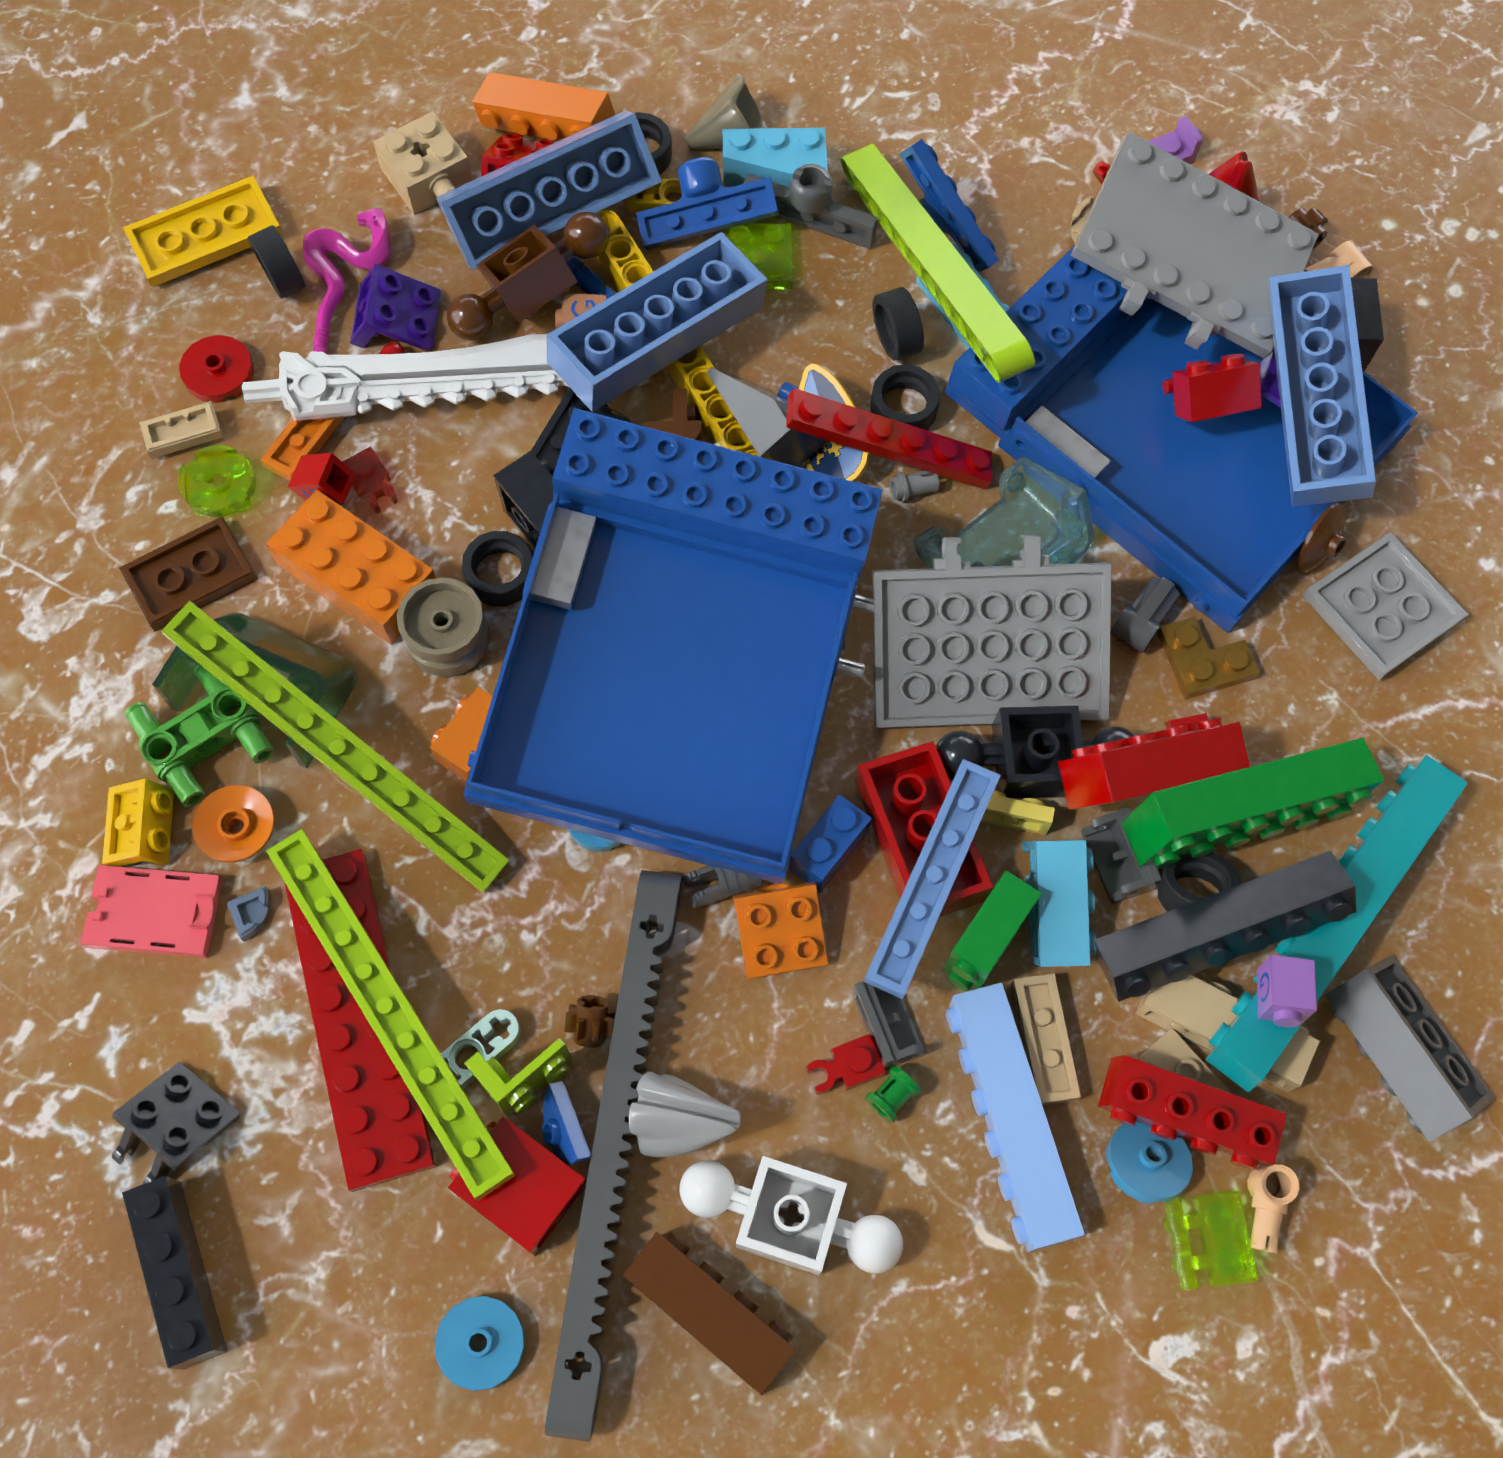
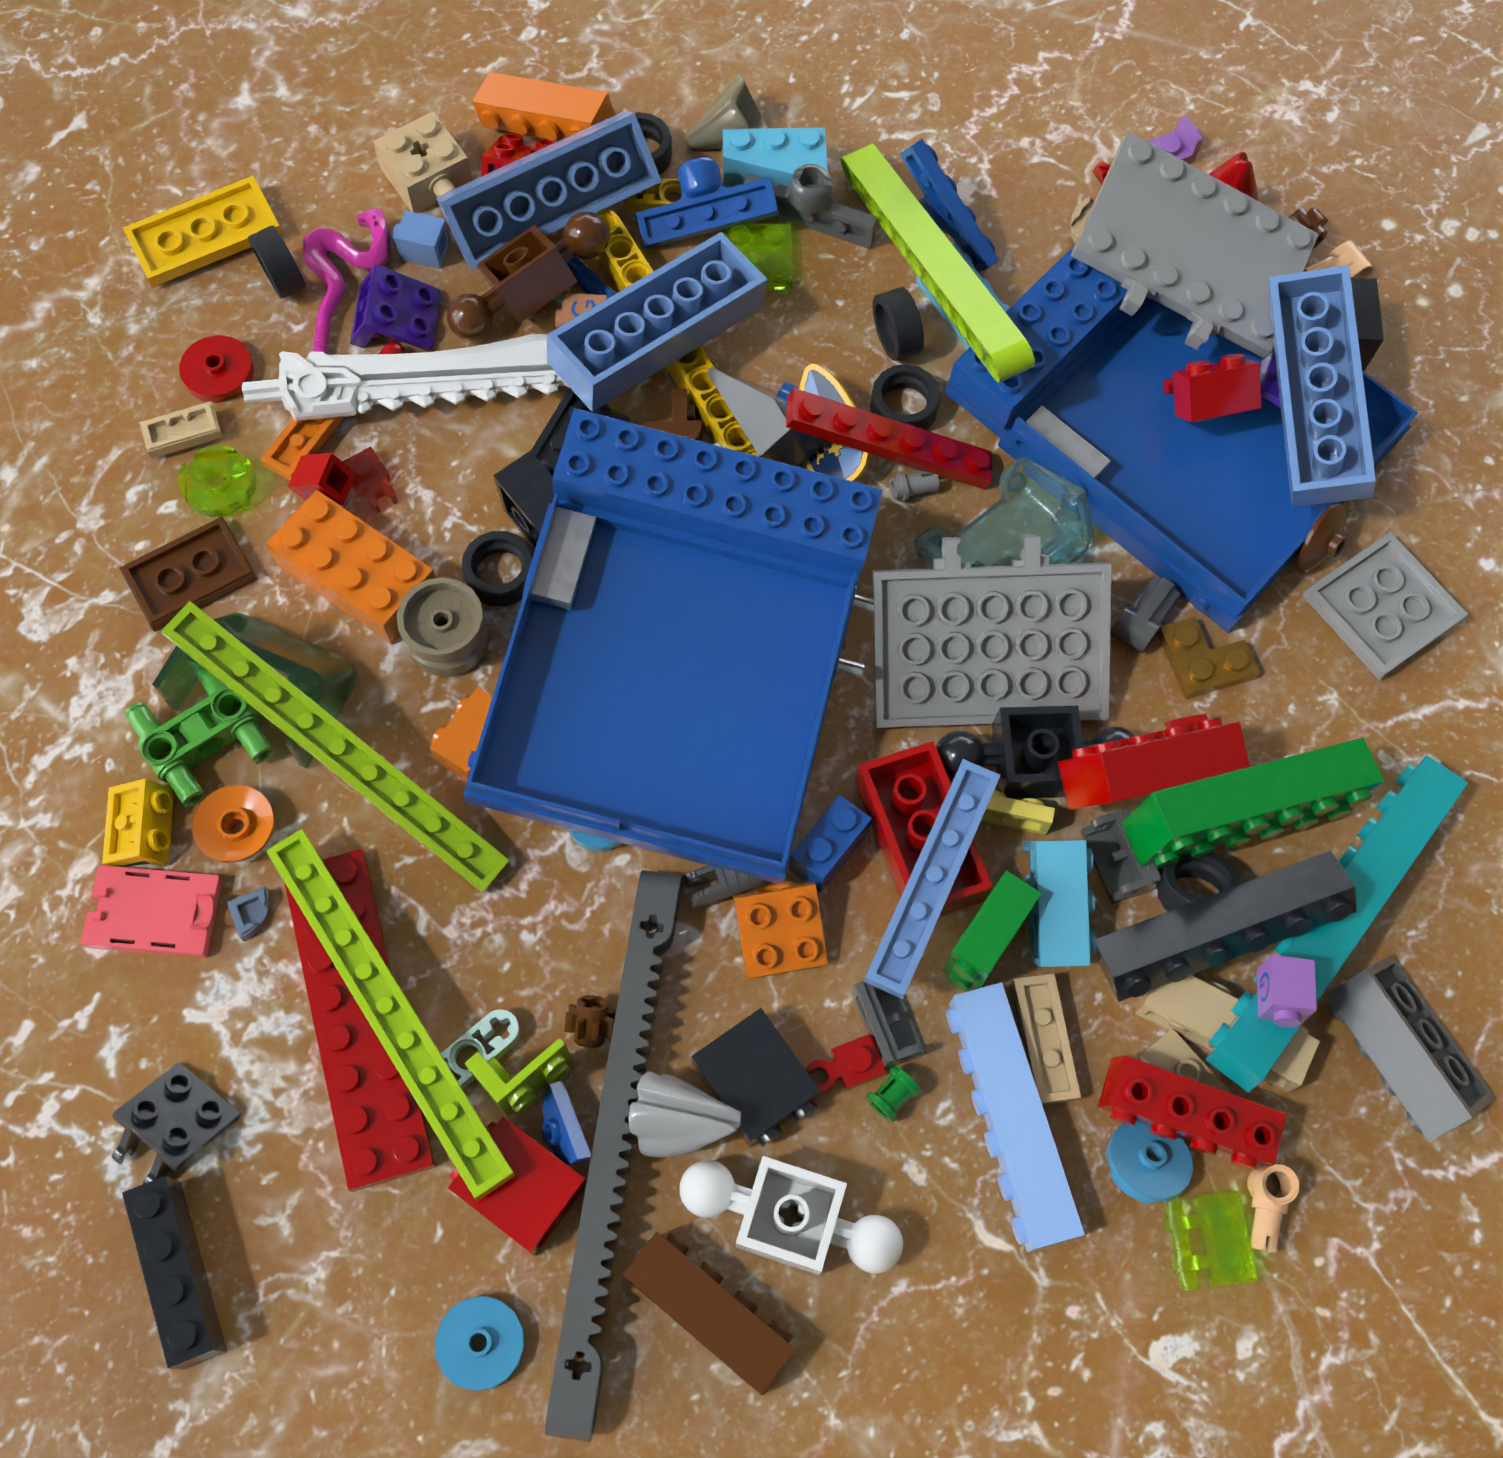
none -> medium blue brick [392,210,450,269]
none -> black brick [691,1008,821,1147]

